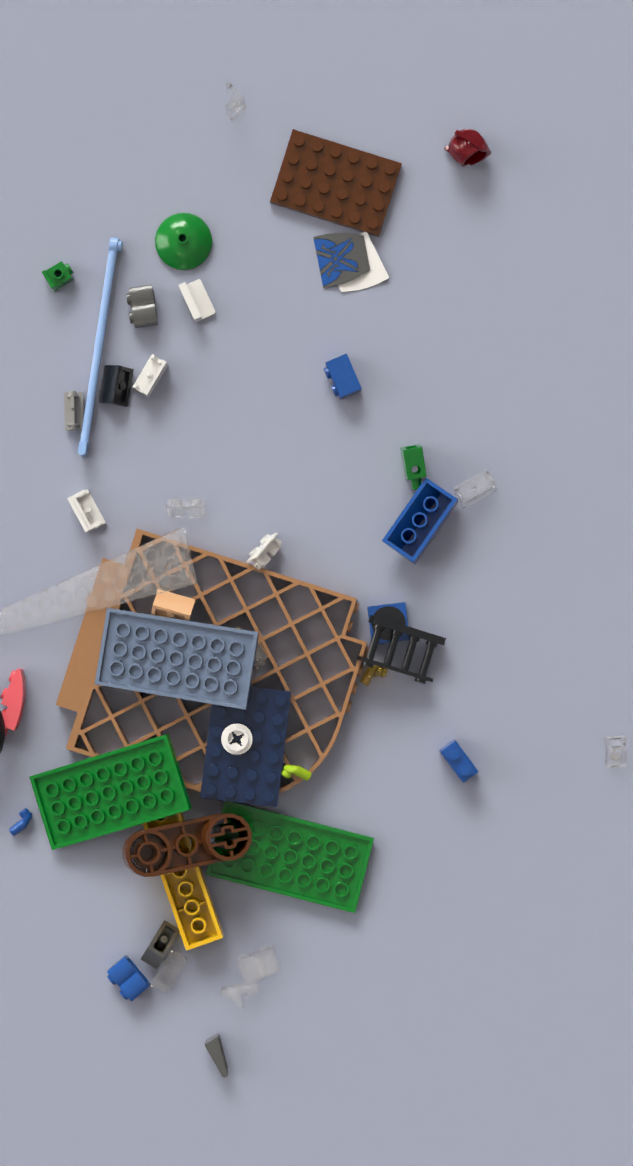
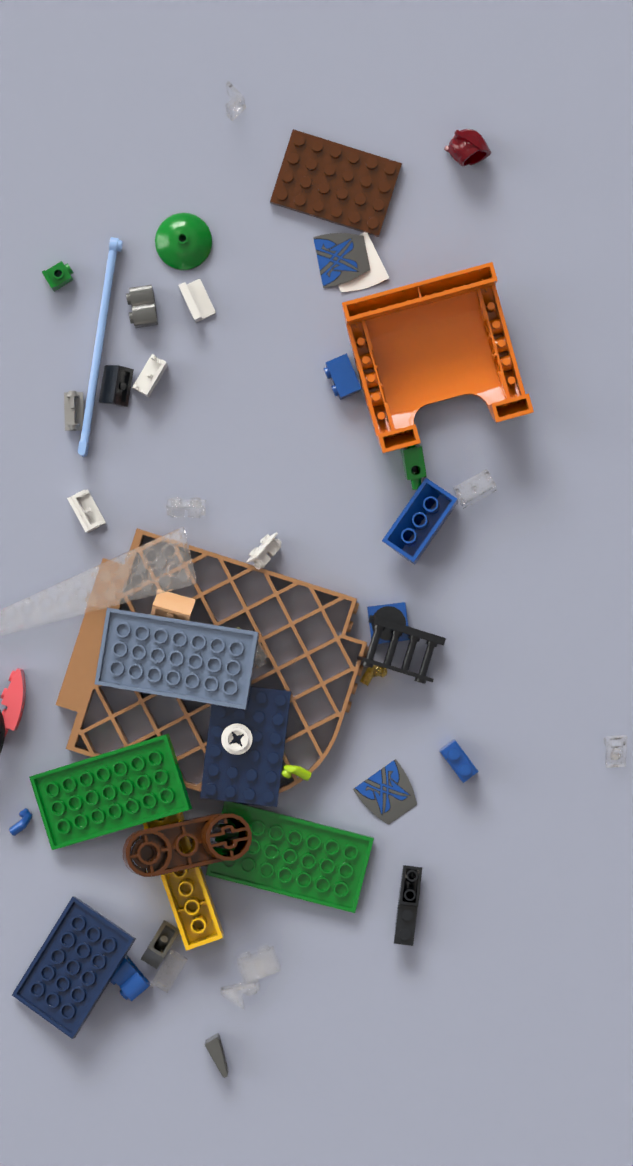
none -> dark blue plate [12,896,136,1039]
none -> orange slope [342,262,534,454]
none -> sticker [353,759,417,825]
none -> black slope [394,865,422,946]

